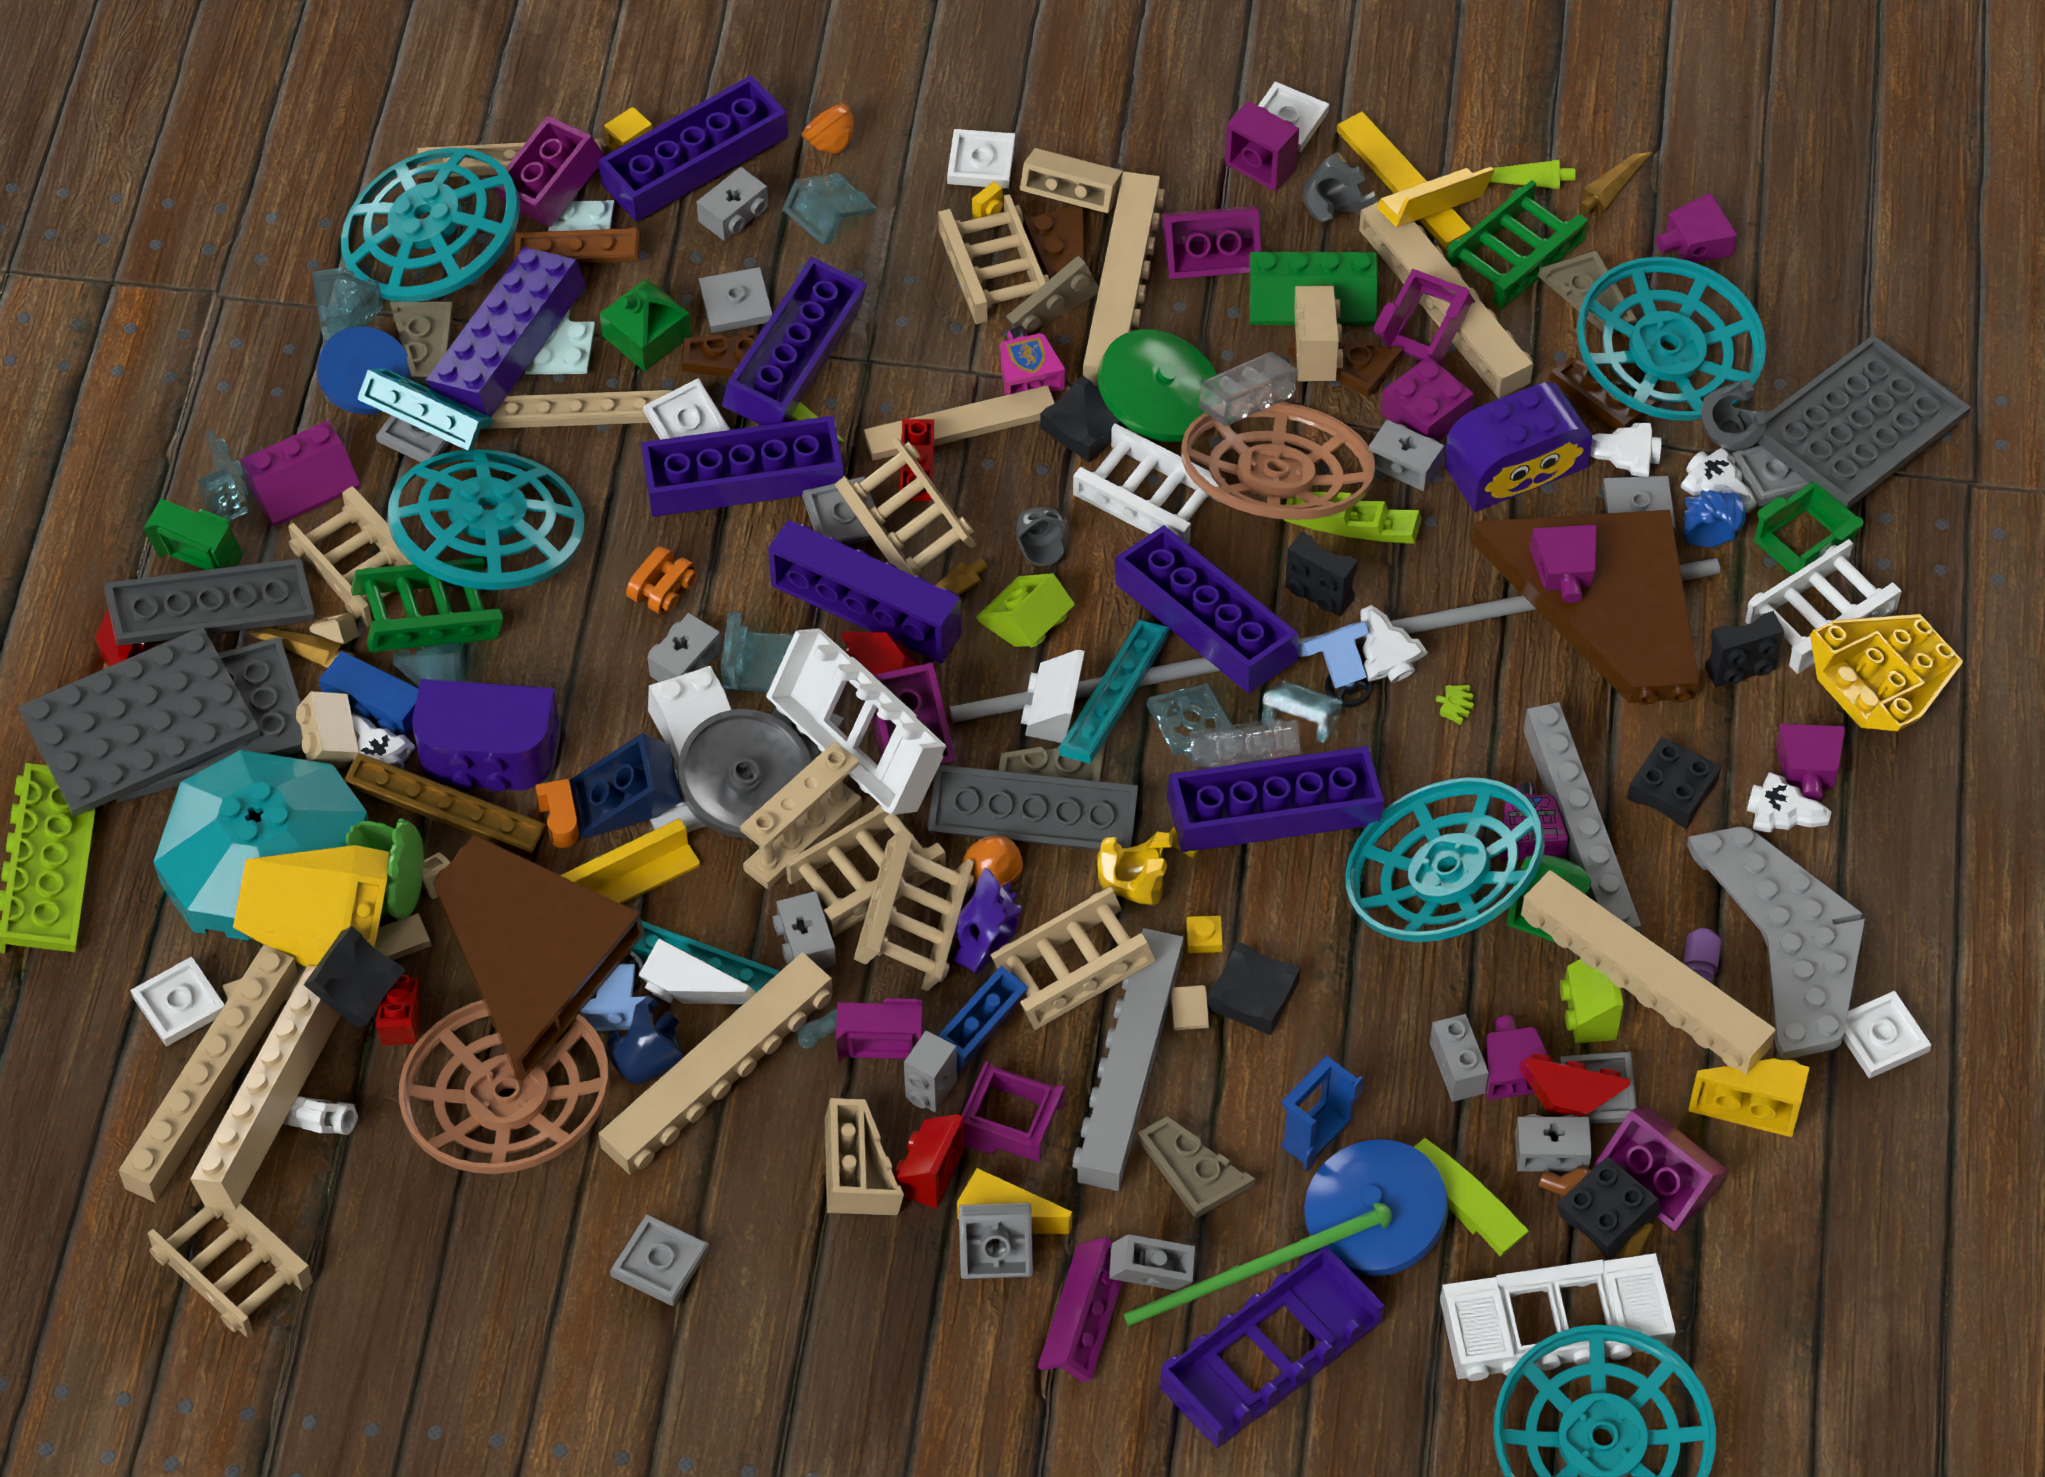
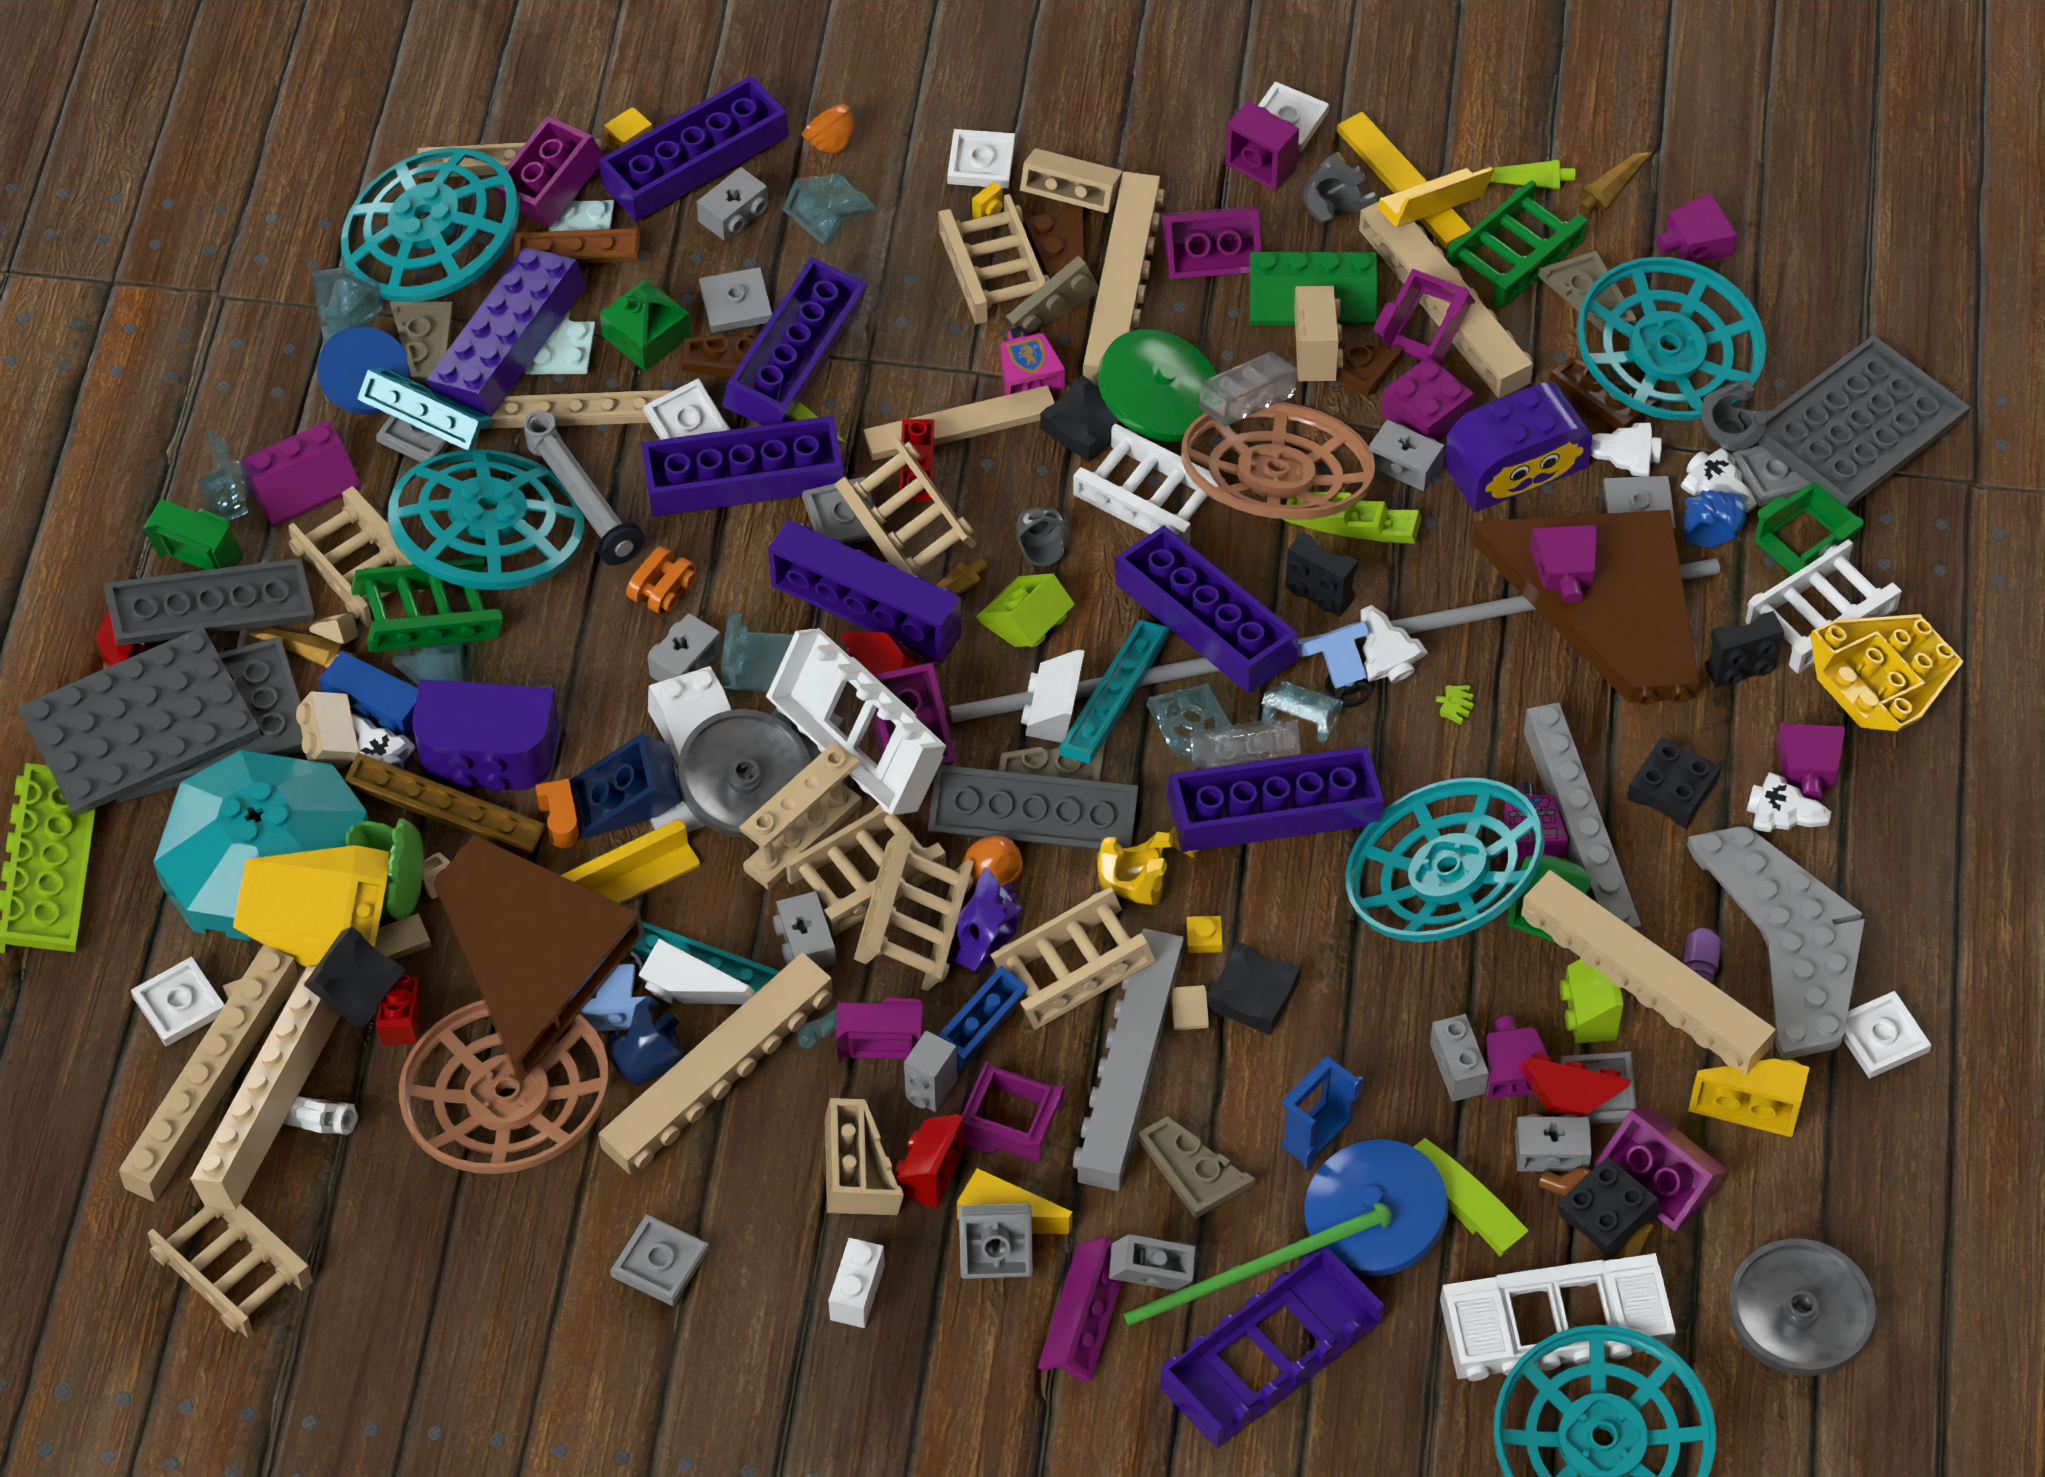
none -> light grey piece [523,411,645,565]
none -> white brick [828,1238,885,1328]
none -> flat silver dish [1728,1239,1876,1376]

